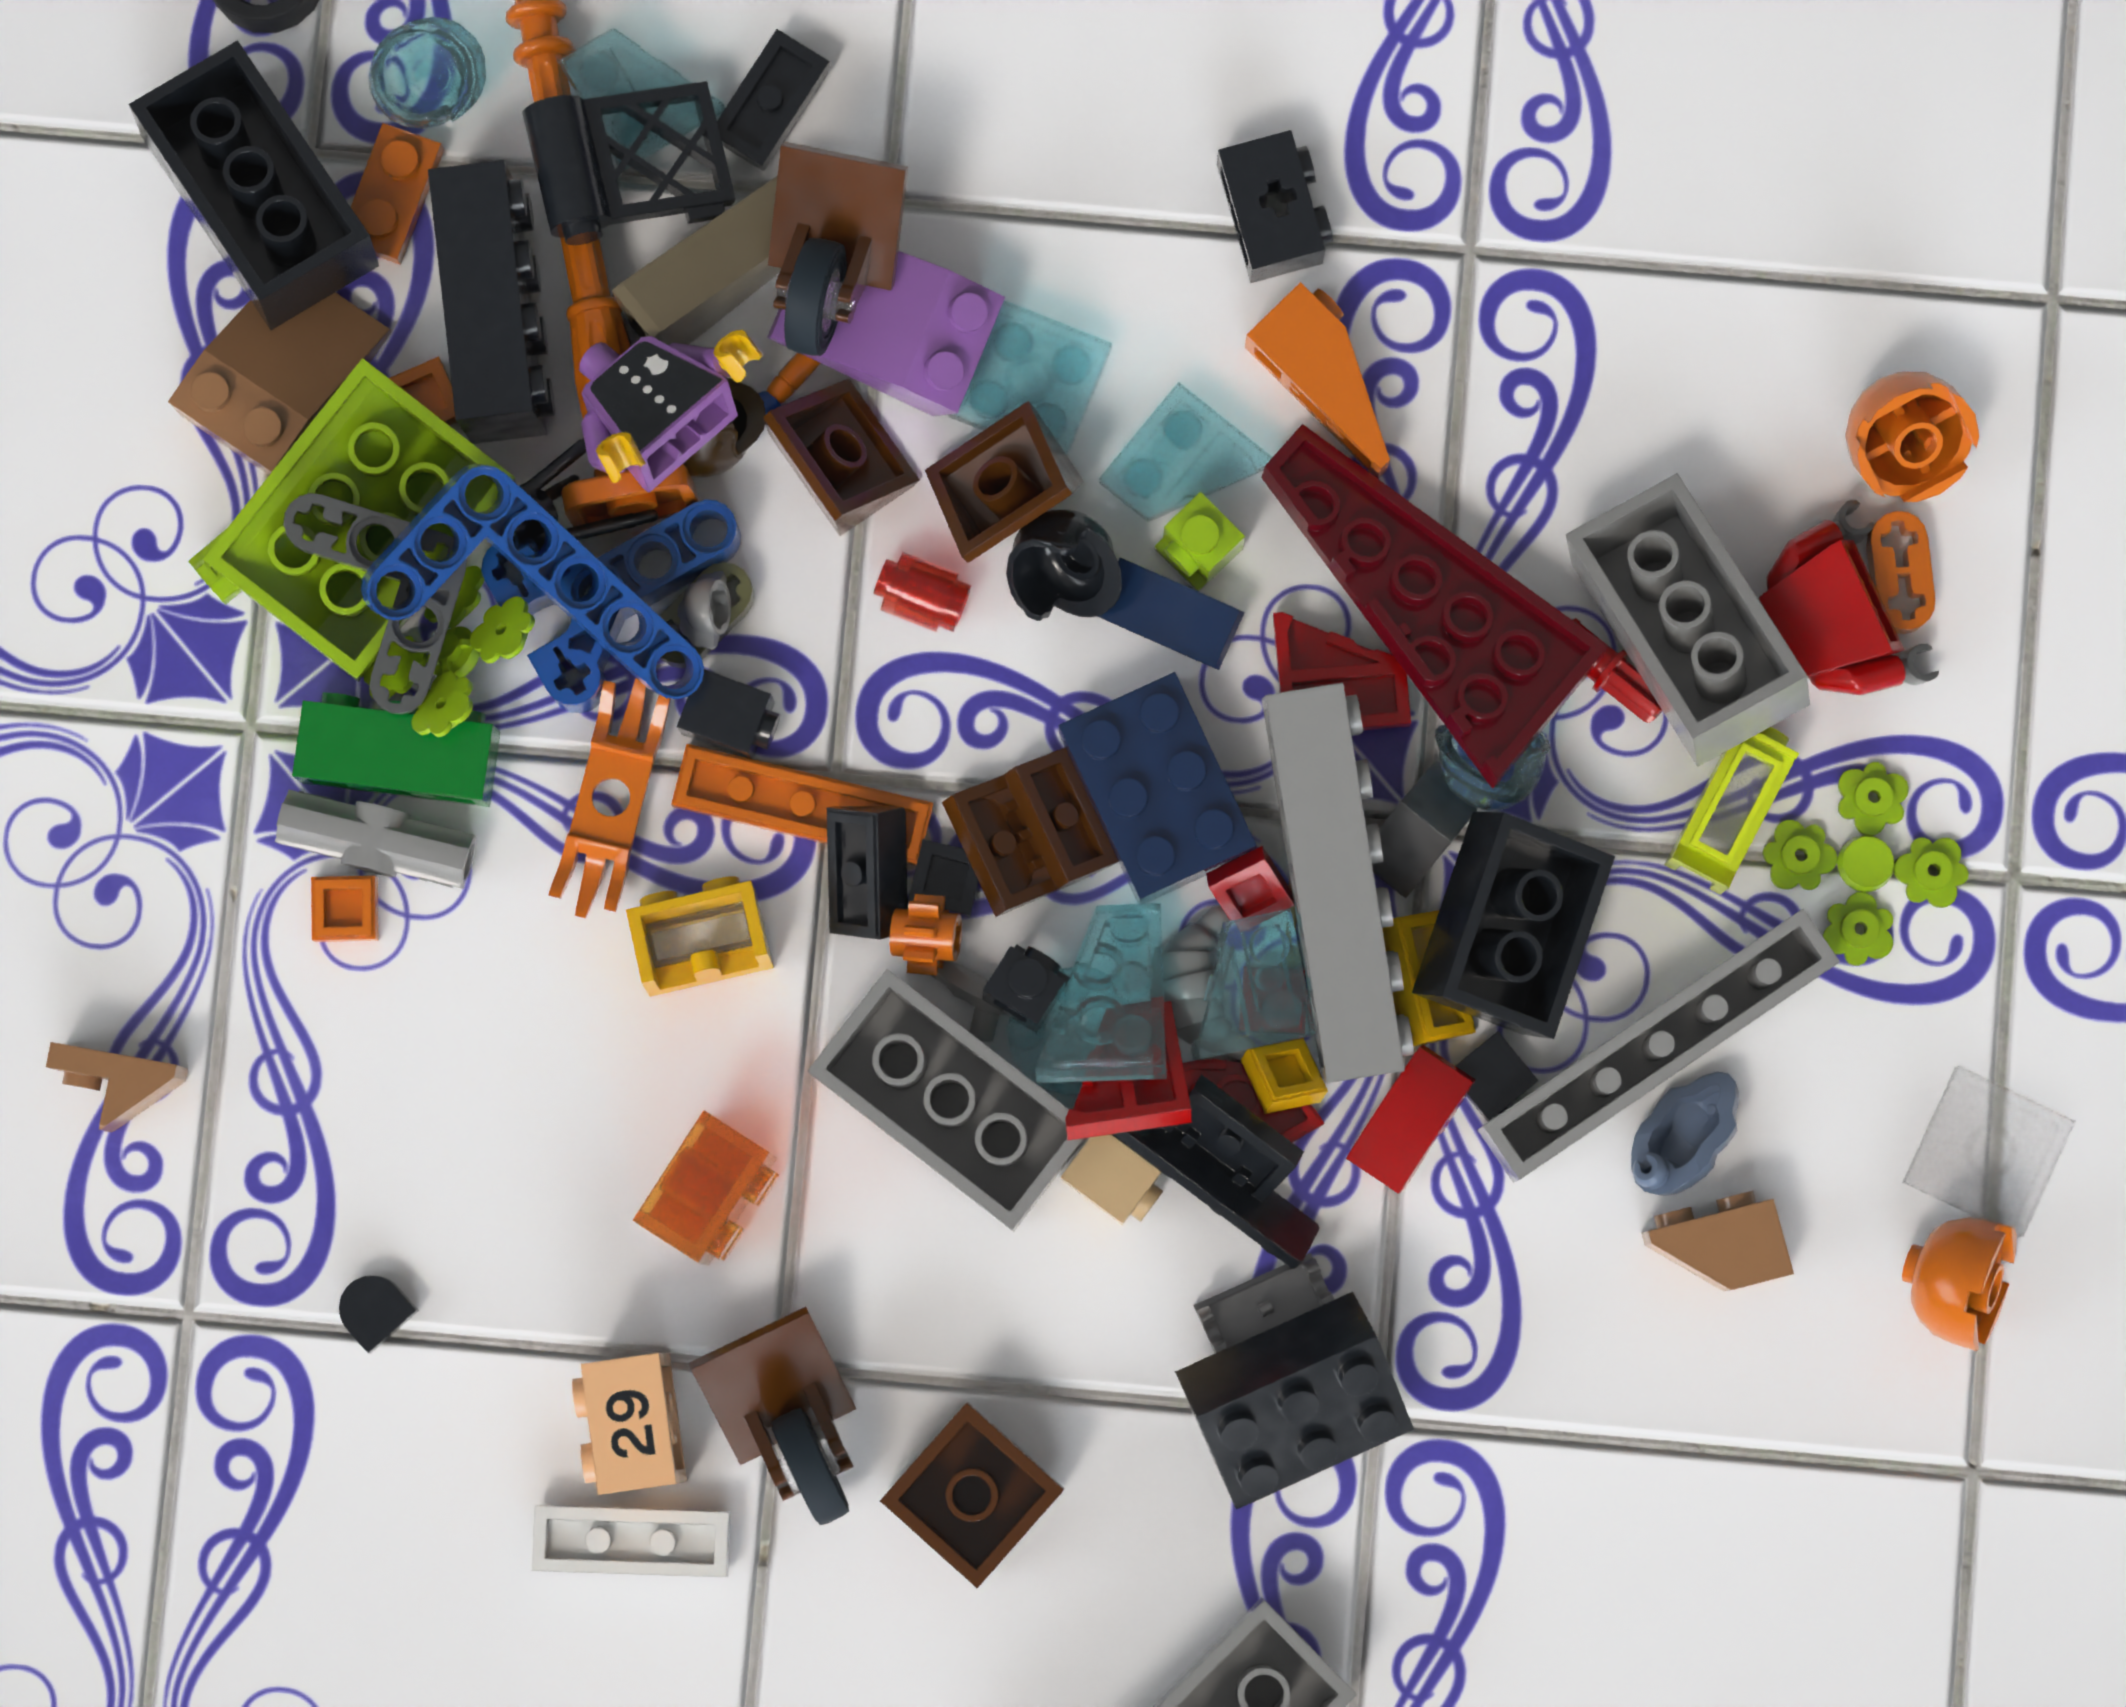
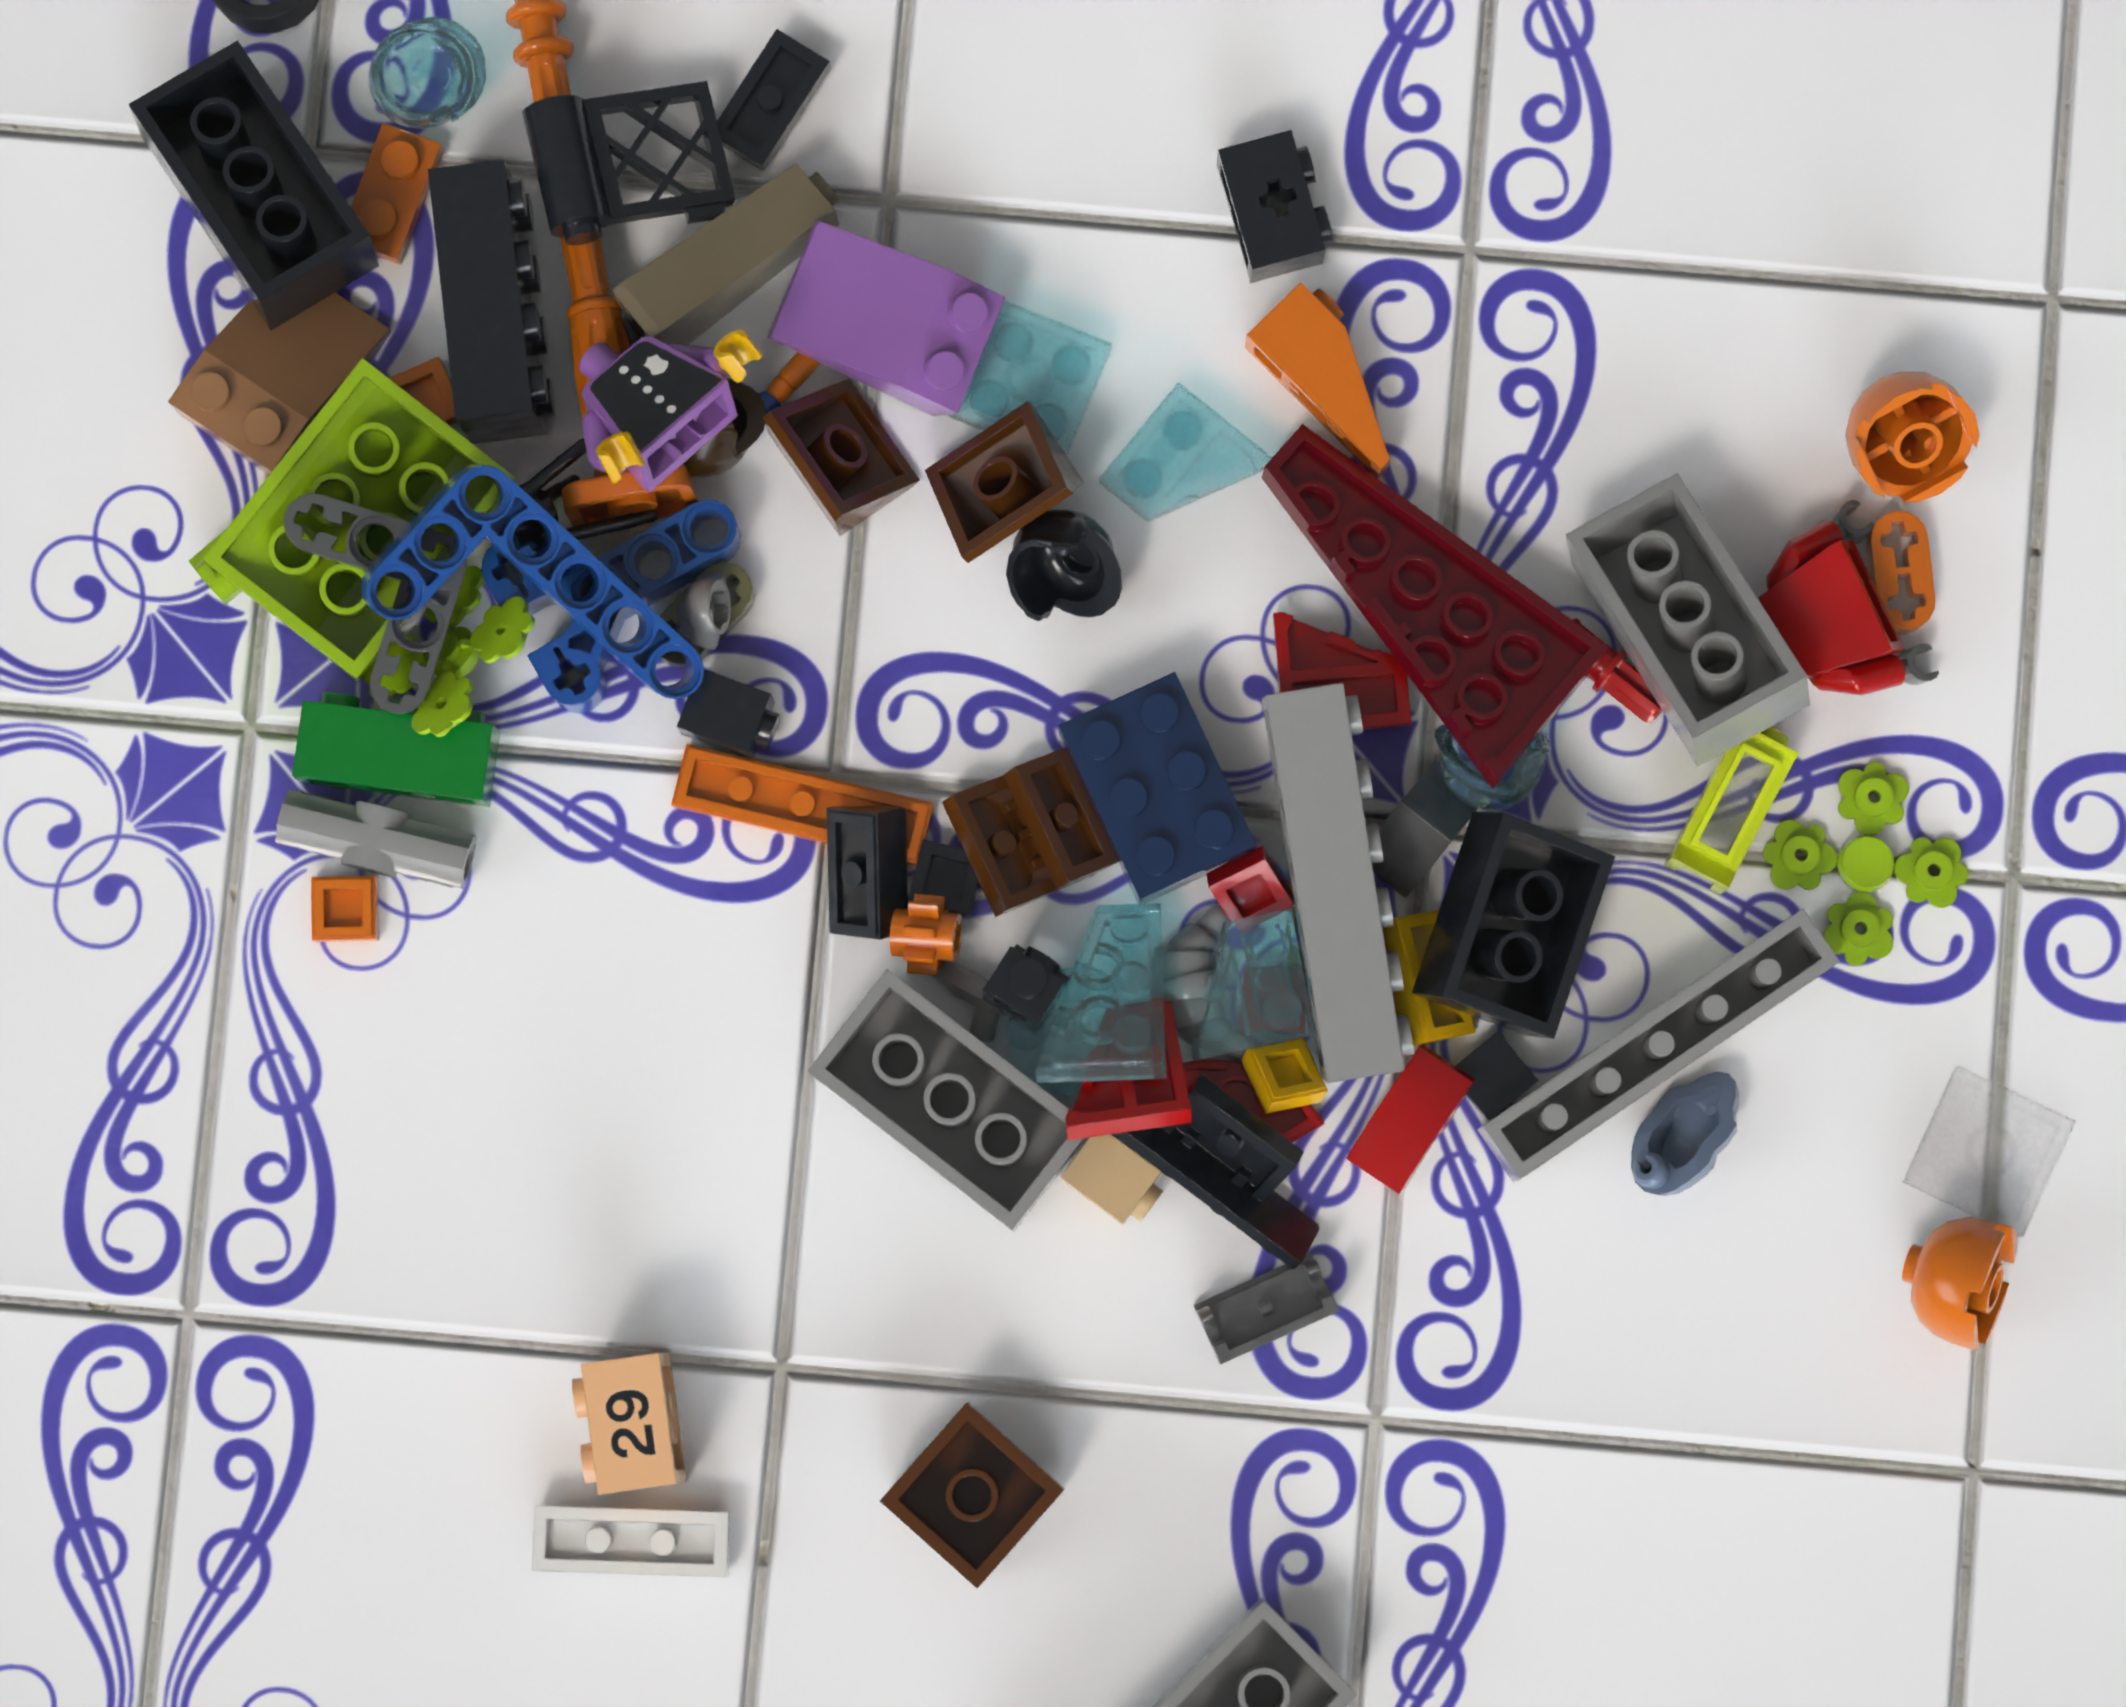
medium nougat slope [46,1042,188,1133] -> none
black tile [339,1276,419,1354] -> none
orange piece [548,678,671,919] -> none
clear light blue wing [557,28,726,170] -> none
yellow window [626,876,774,997] -> none
clear orange brick [632,1110,780,1266] -> none
reddish brown plate [688,1306,856,1525] -> none
reddish brown plate [768,141,909,356] -> none
clear red brick [873,551,972,633] -> none
dark blue slope [1097,557,1245,670] -> none
lime brick [1154,491,1245,592] -> none
black brick [1175,1292,1414,1510] -> none
medium nougat slope [1641,1190,1794,1292] -> none

